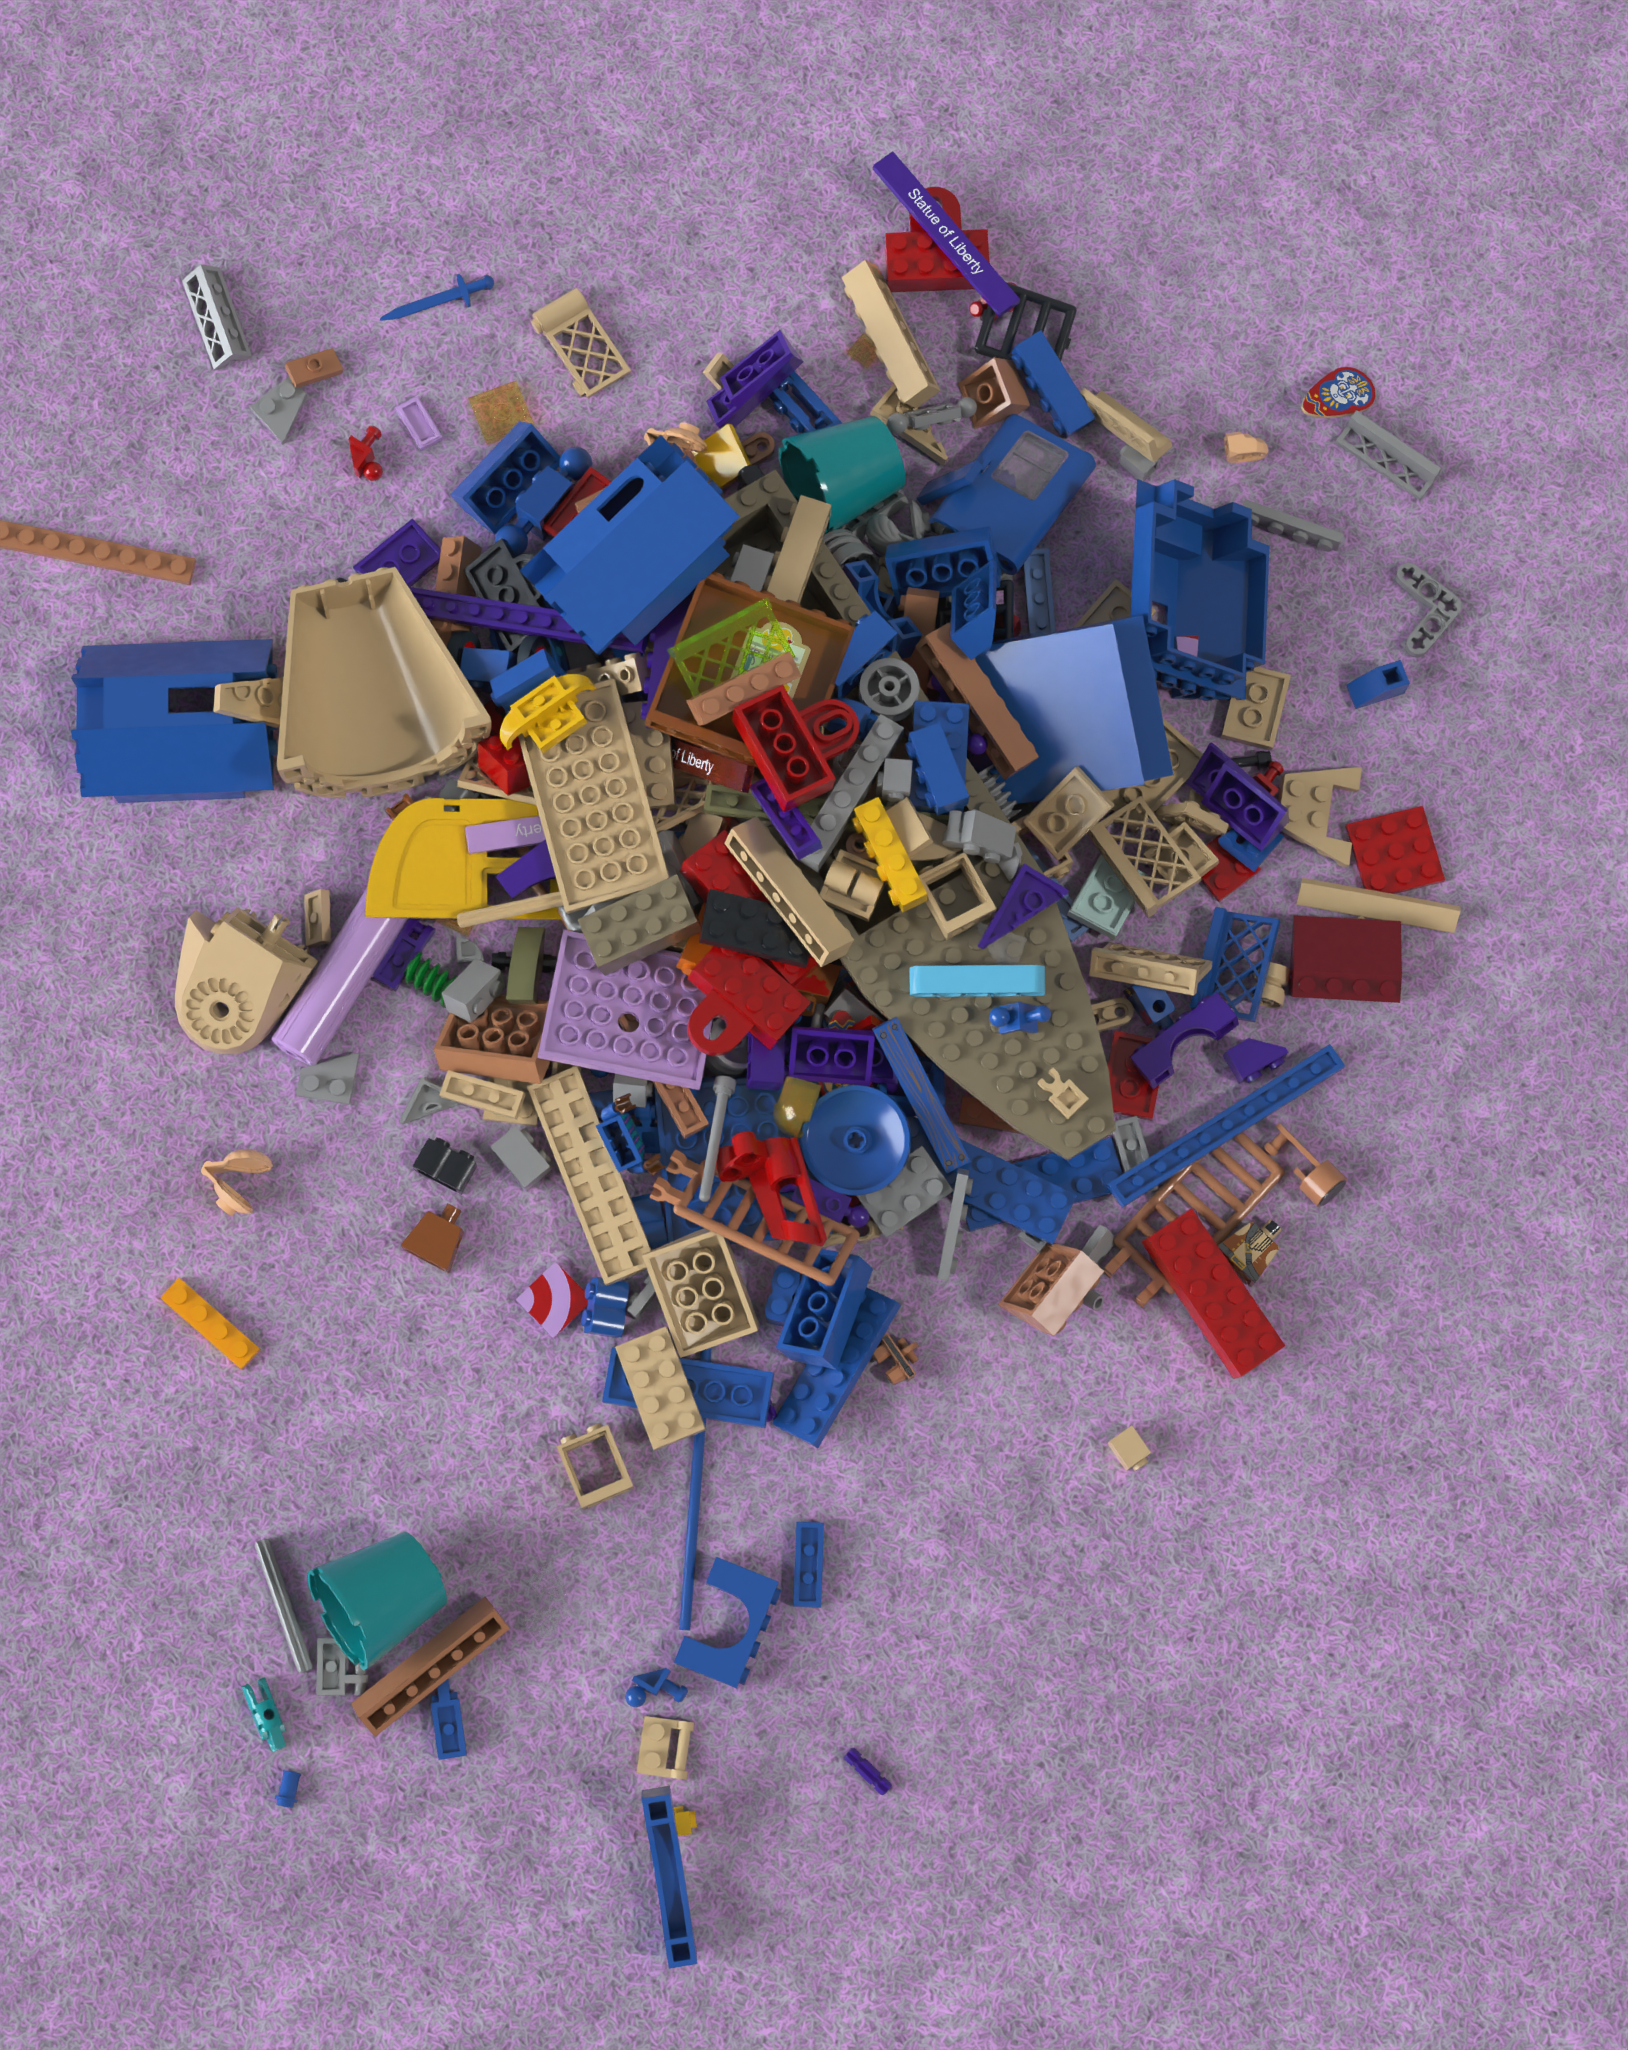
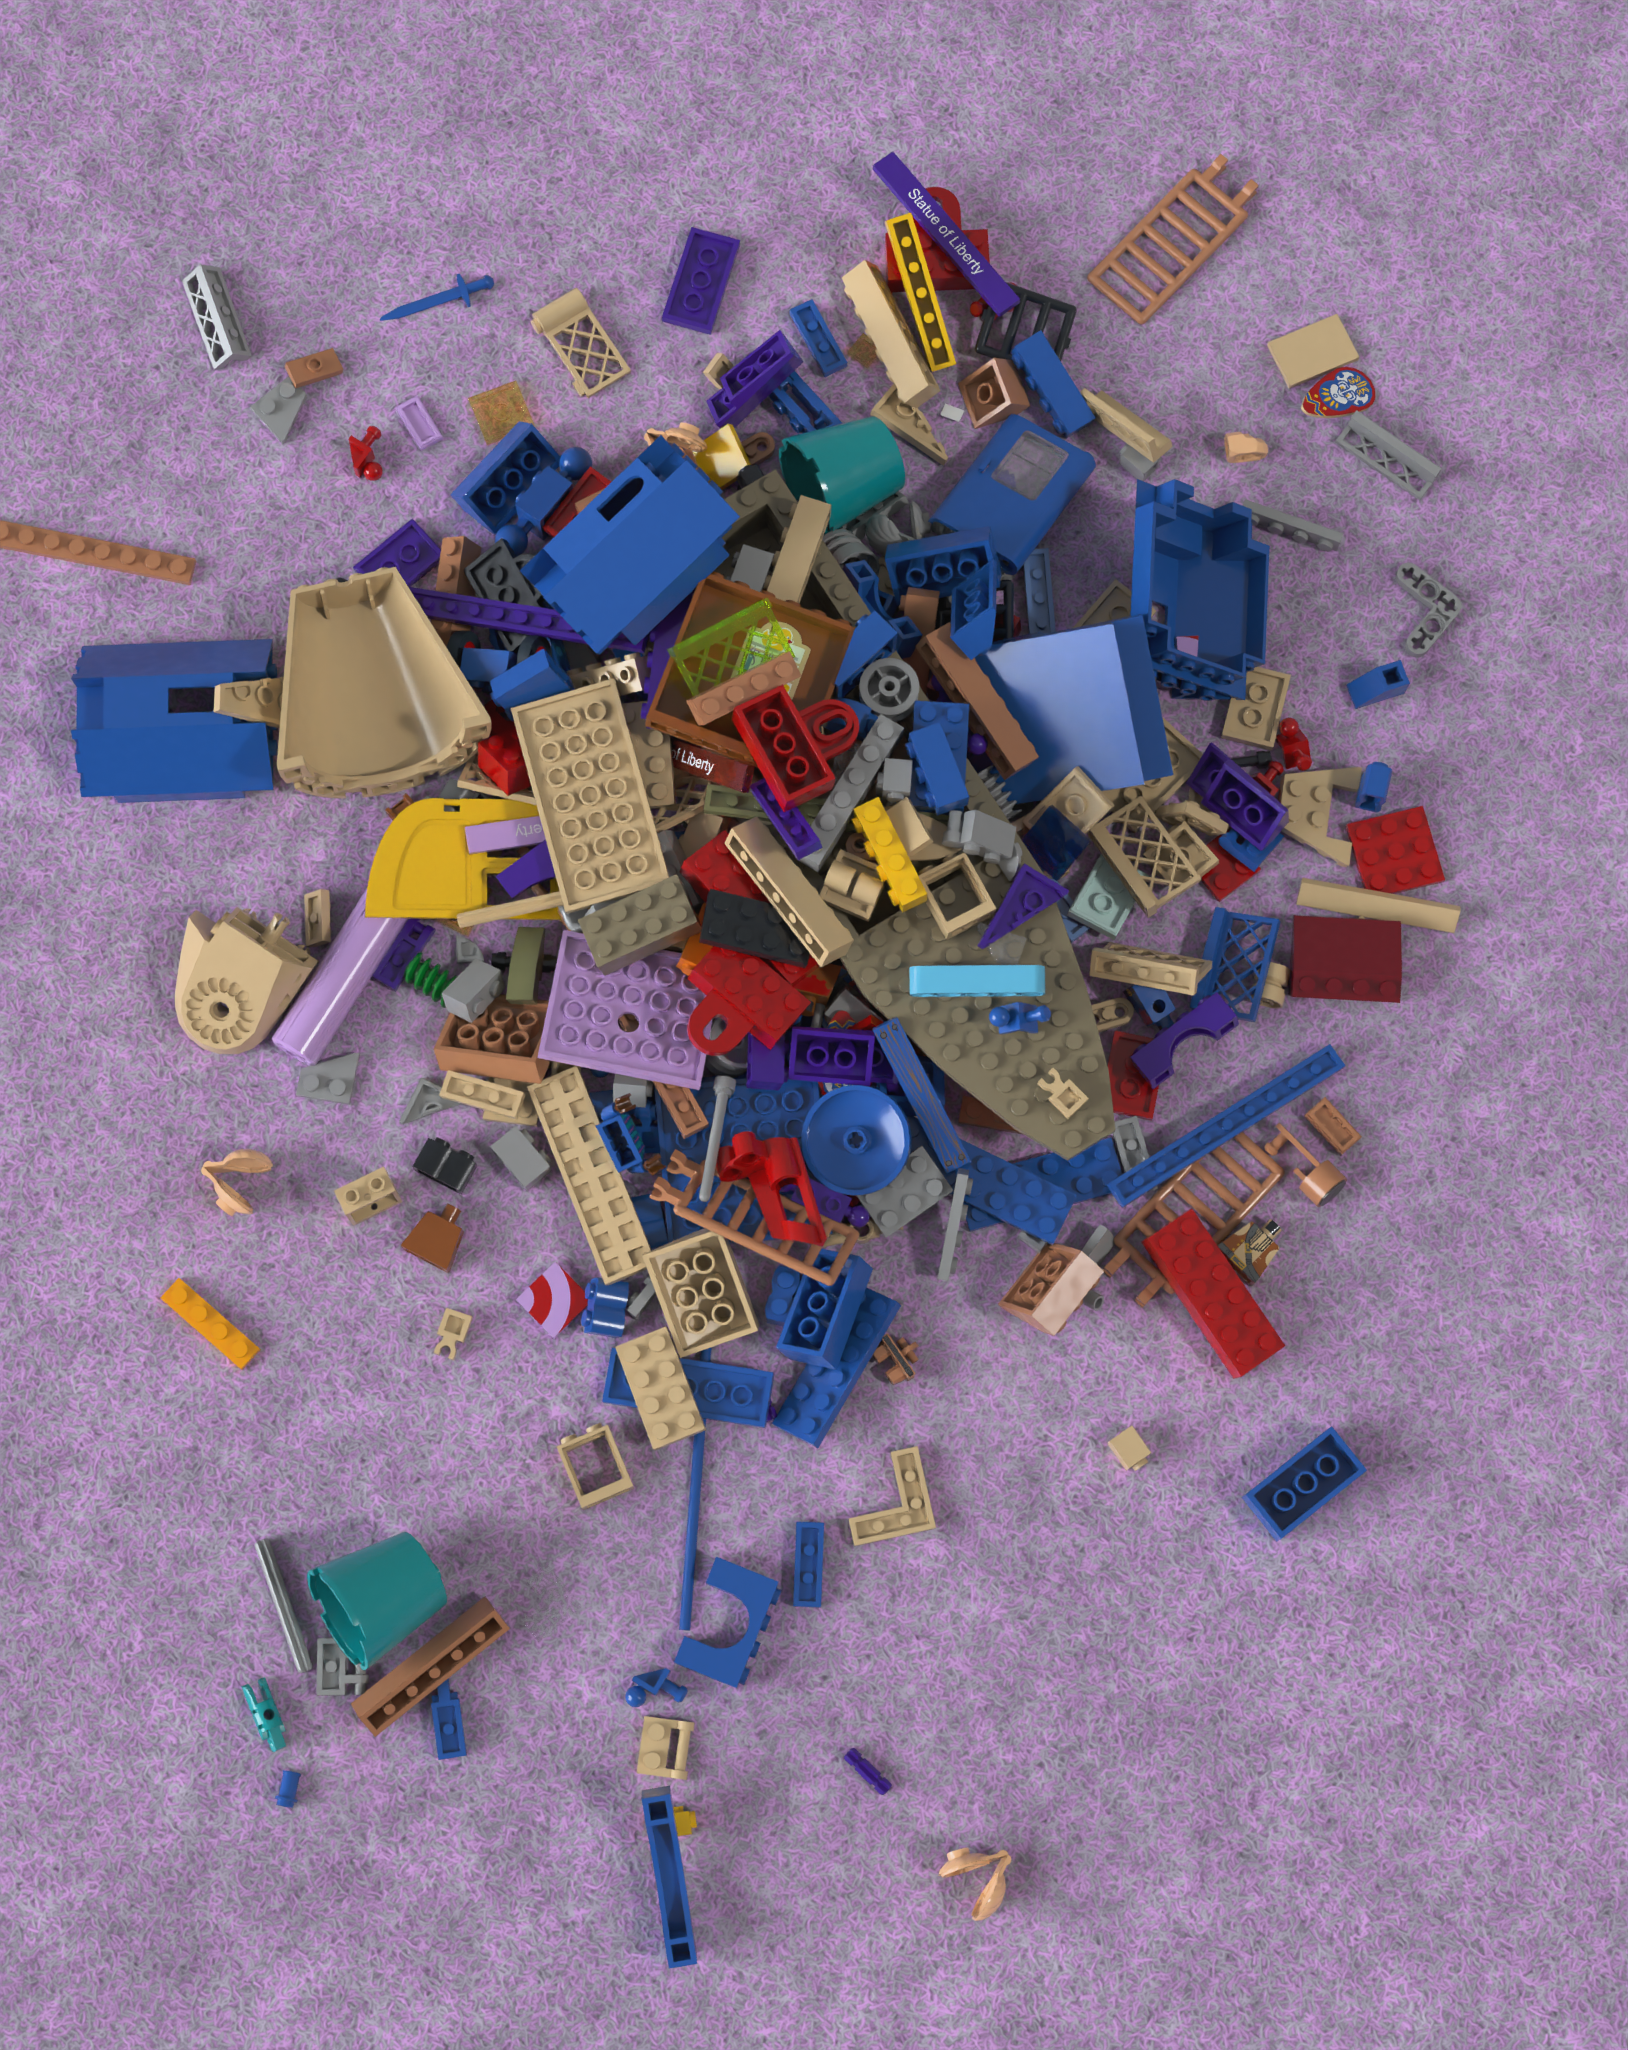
yellow plate [500,674,596,753] -> none
clear yellow brick [773,1076,821,1140] -> none
light grey plate [887,397,977,434] -> none
blue tile [916,460,983,505] -> none
dark purple slope [1223,1038,1289,1084] -> none
none -> tan window [334,1167,403,1226]
none -> tan plate [434,1308,473,1361]
none -> dark purple plate [662,227,740,335]
none -> blue plate [789,299,848,377]
none -> tan plate [848,1446,936,1547]
none -> yellow brick [885,213,956,372]
none -> light nougat animal [938,1847,1011,1921]
none -> clear blue plate [1022,805,1092,881]
none -> nougat bar [1087,154,1259,325]
none -> blue brick [1241,1426,1367,1542]
none -> tan tile [1267,314,1359,389]
none -> red piece [1275,717,1312,771]
none -> nougat plate [1304,1097,1362,1156]
none -> blue brick [1355,762,1392,813]

